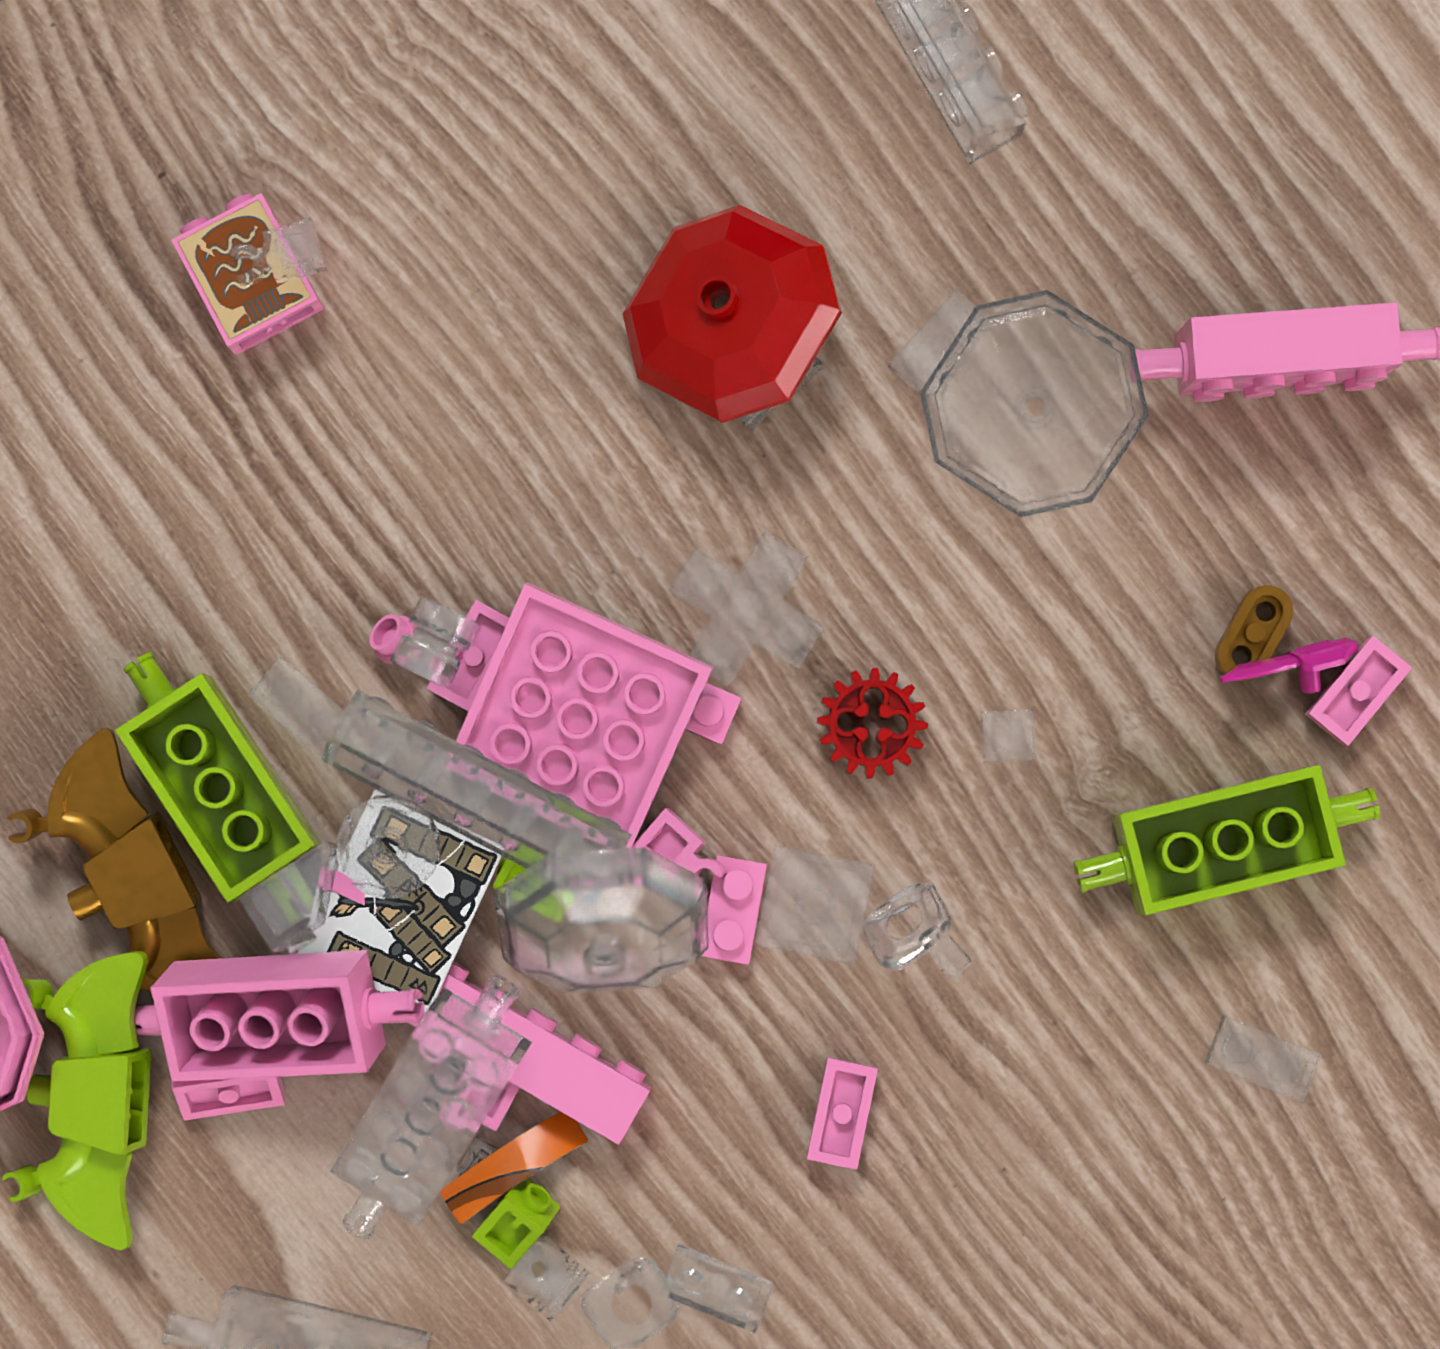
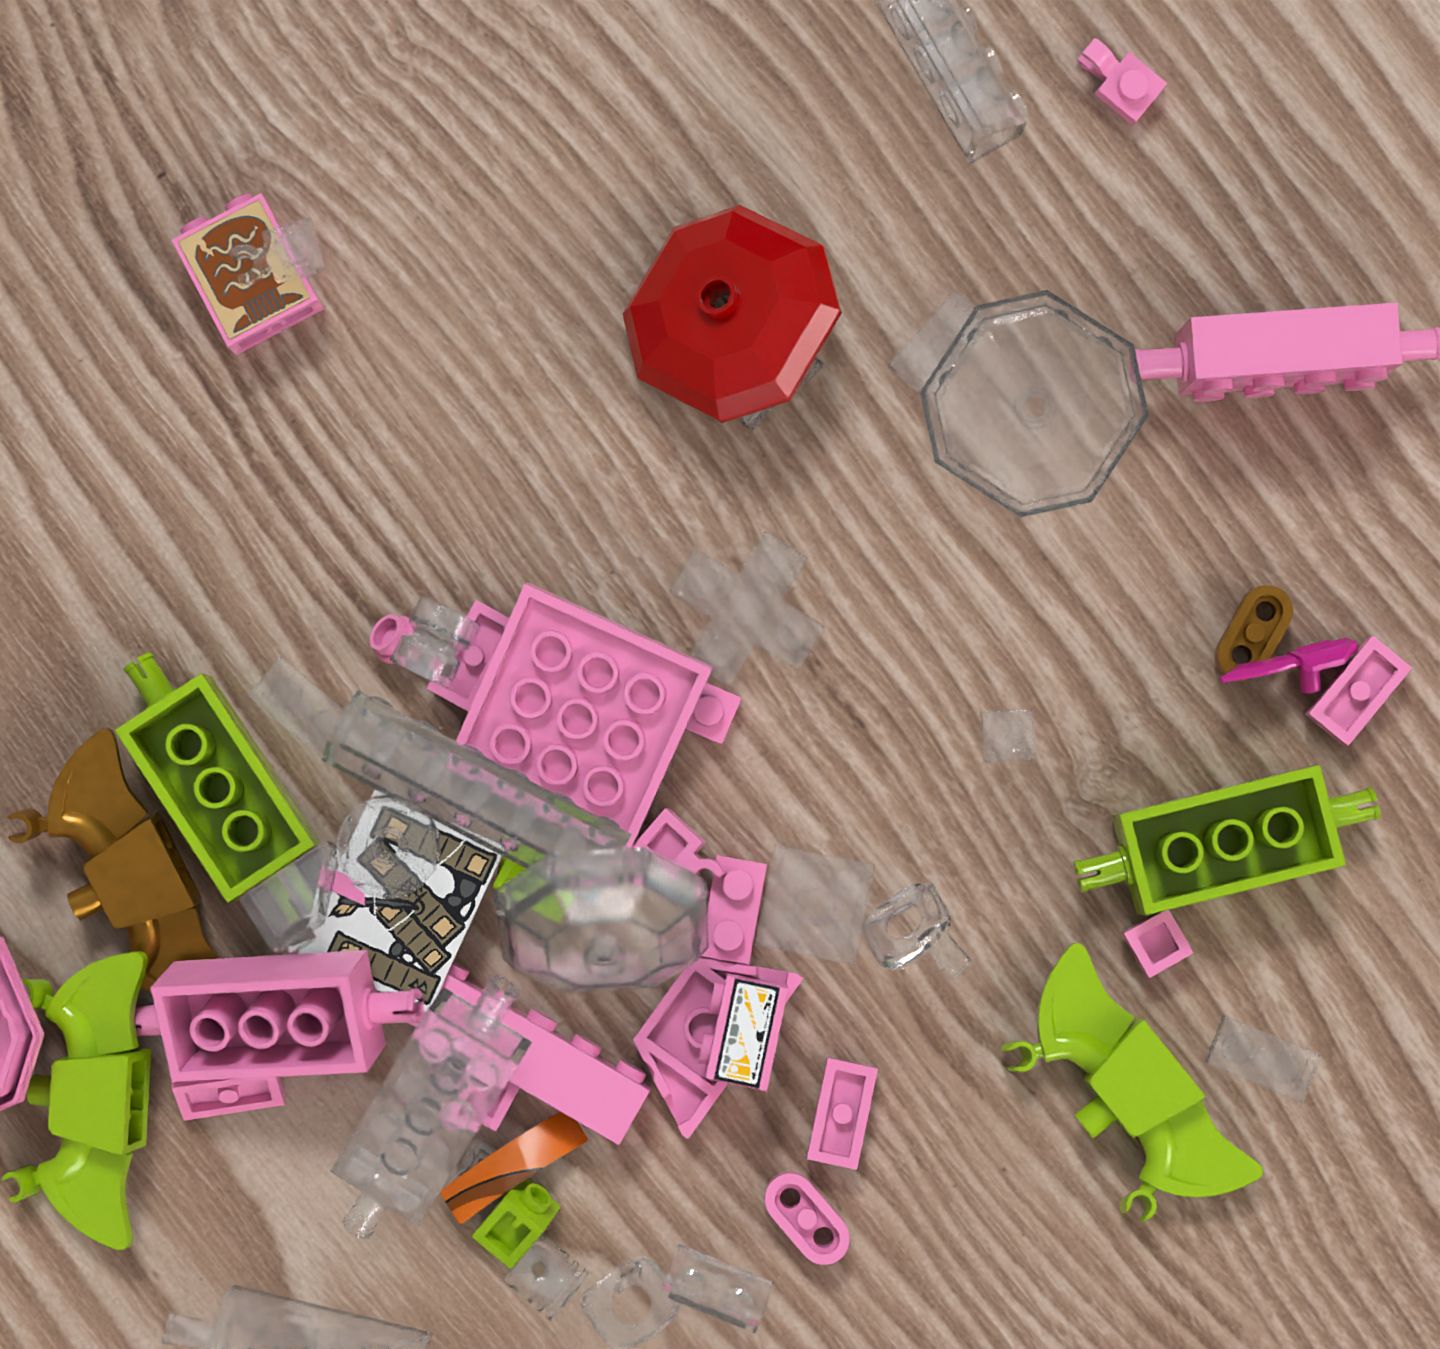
red gear [817,668,928,779] -> none
none -> bright pink wing [633,956,804,1139]
none -> brick [698,973,788,1091]
none -> bright pink plate [764,1171,850,1265]
none -> lime torso [1000,942,1263,1223]
none -> bright pink plate [1077,38,1168,126]
none -> bright pink plate [1121,910,1194,978]

